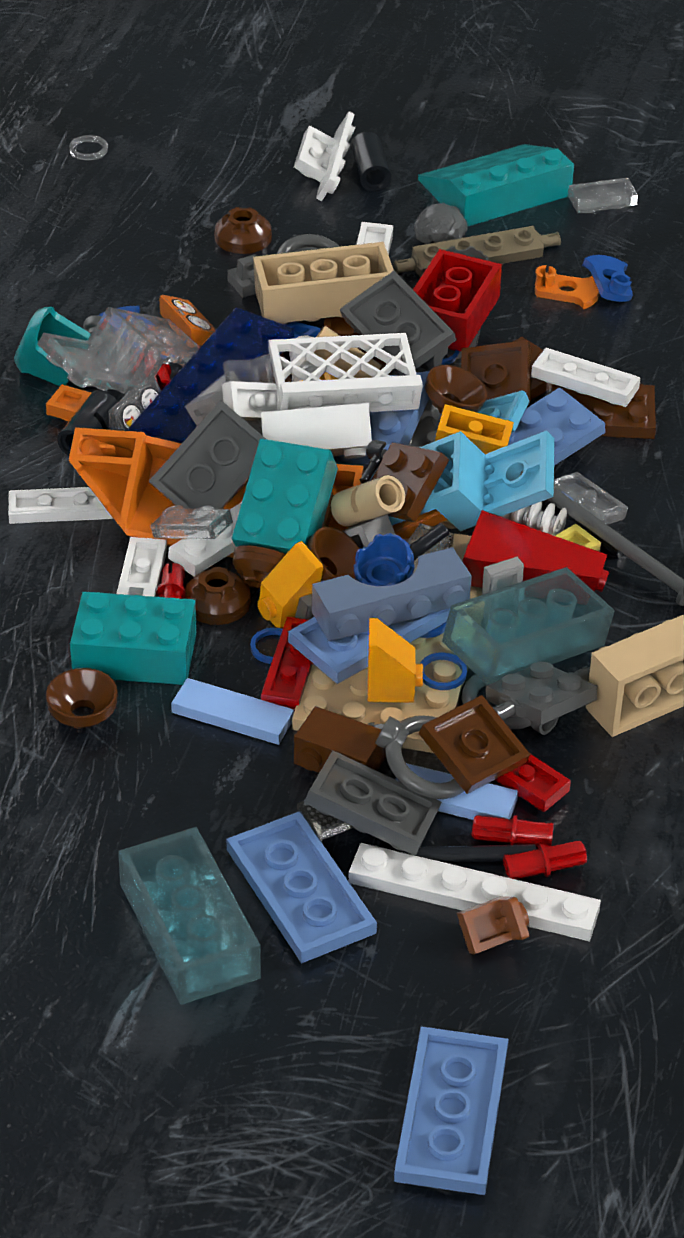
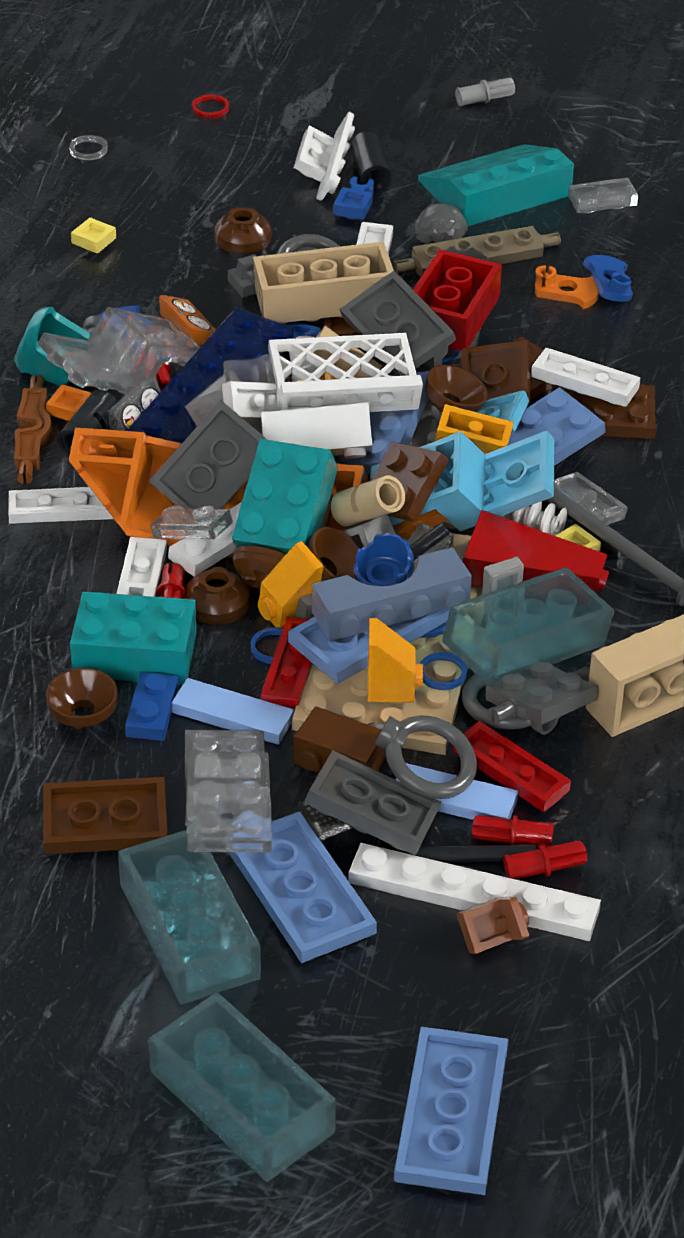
black hand [359,440,387,484] -> none
reddish brown plate [418,695,531,794] -> none
none -> dark orange piece [14,374,52,484]
none -> reddish brown plate [43,777,168,854]
none -> light yellow plate [71,218,116,254]
none -> blue plate [125,672,179,741]
none -> clear light blue brick [149,992,336,1182]
none -> clear bracket [184,730,272,852]
none -> red piece [192,94,229,118]
none -> blue plate [333,176,374,220]
none -> light grey axle [455,77,515,107]

